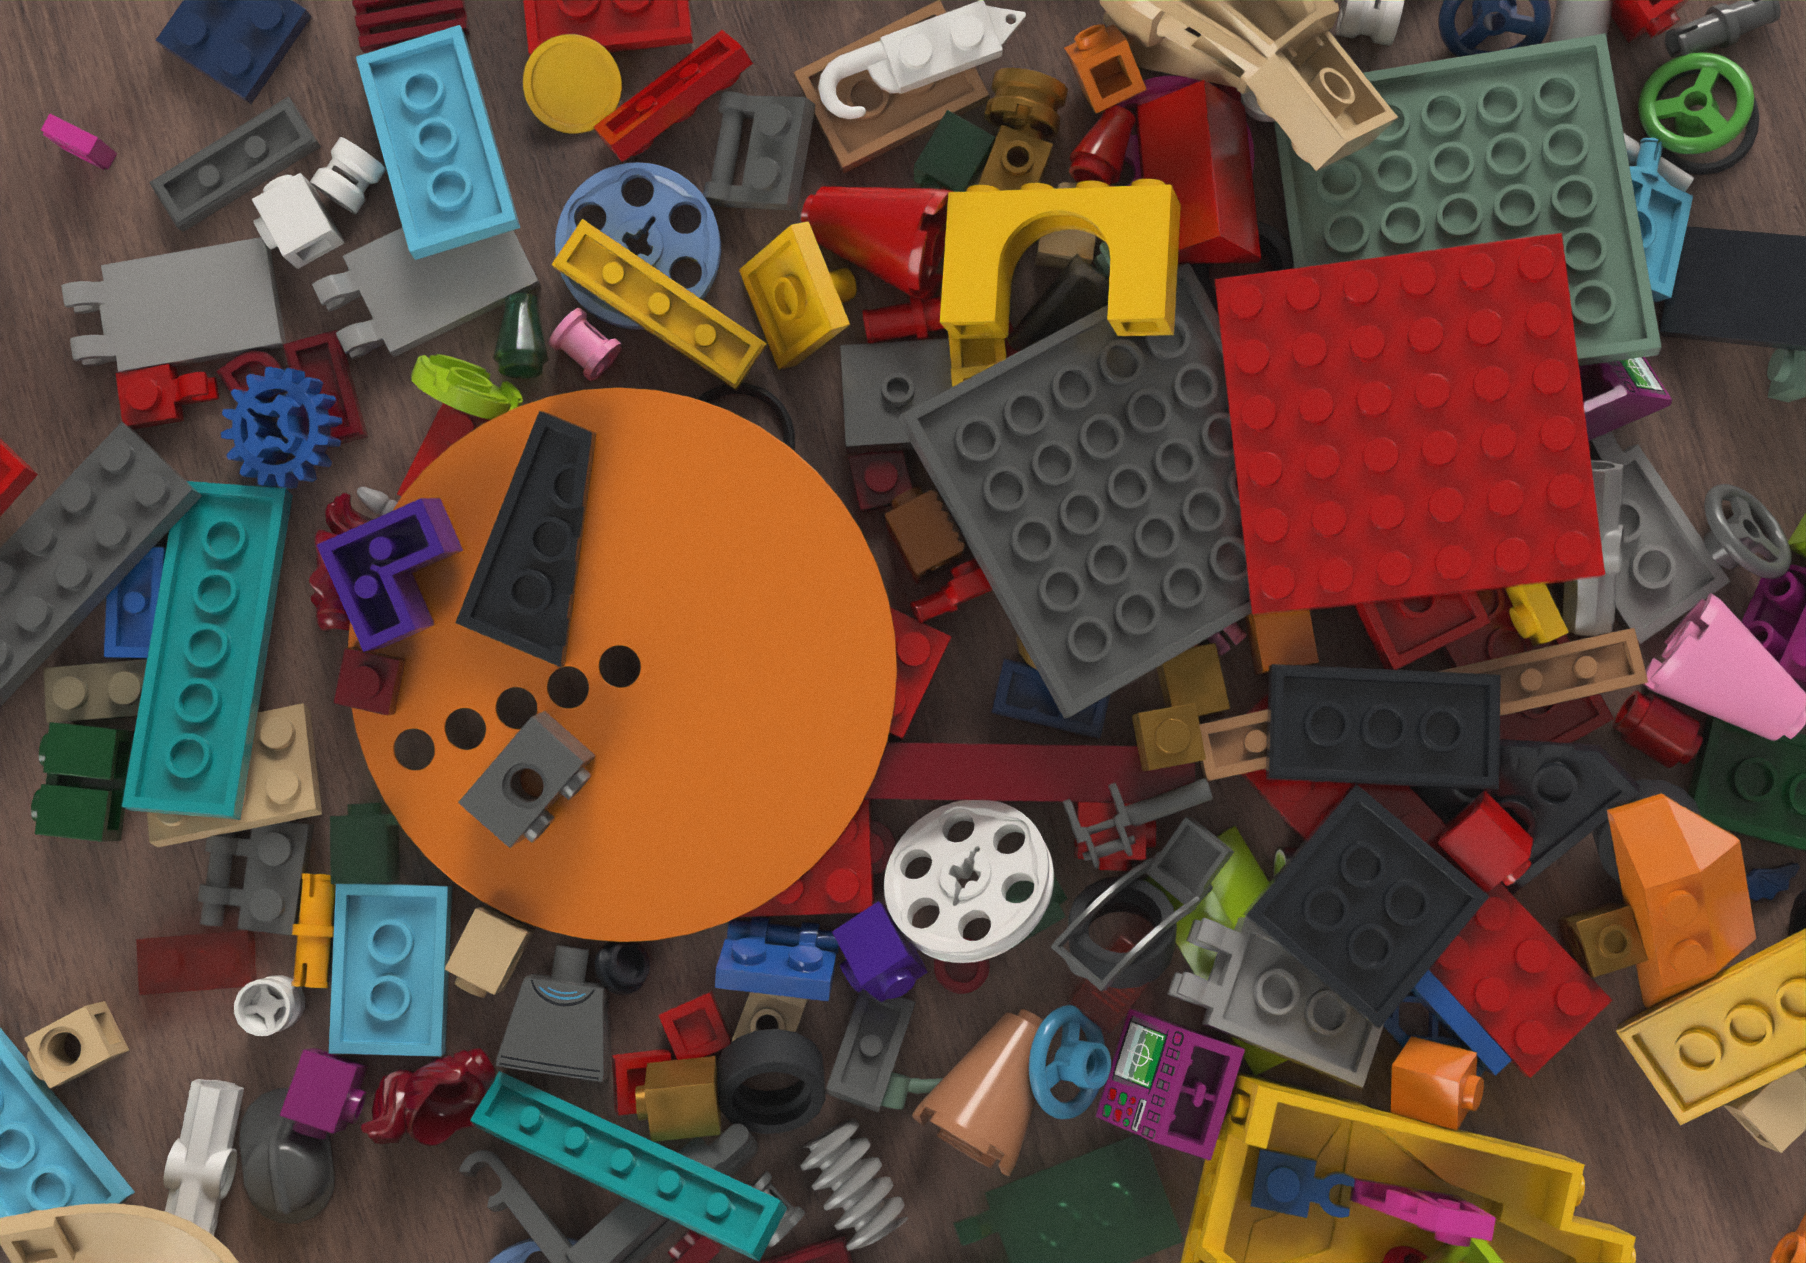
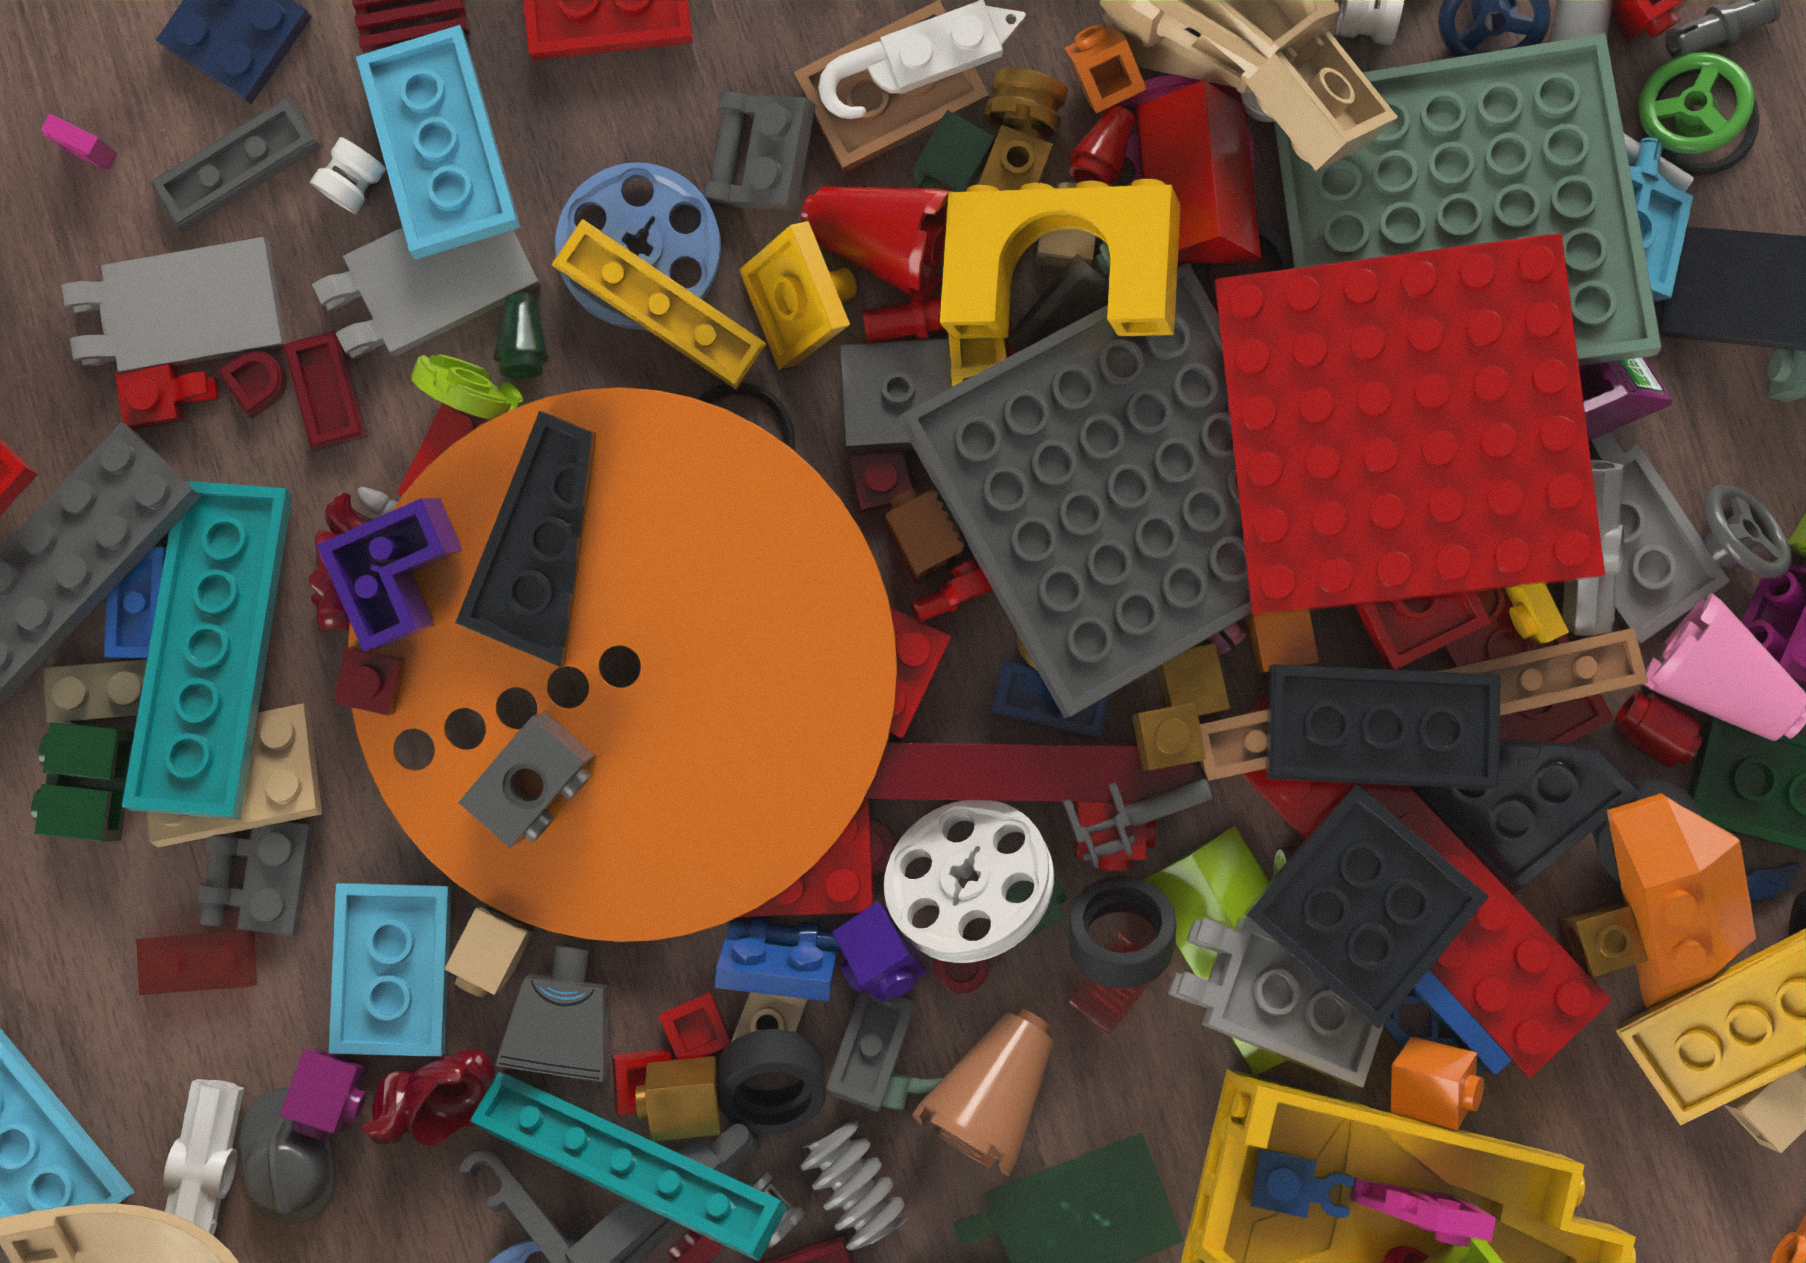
tan brick [24,1001,130,1089] -> none
blue gear [221,367,342,489] -> none
white wheel [234,975,305,1036] -> none
white brick [252,173,345,269] -> none
light orange pin [291,873,339,988] -> none
clear green brick [330,803,400,884] -> none
yellow piece [523,34,622,134] -> none
bright pink bush [548,308,622,381] -> none
red plate [593,30,753,162] -> none
black plate [595,941,650,996] -> none
dark azure piece [1029,1005,1111,1119] -> none
dark grey piece [1051,817,1234,991] -> none
magenta slope [1095,1008,1245,1161] -> none
red brick [1438,791,1533,893] -> none

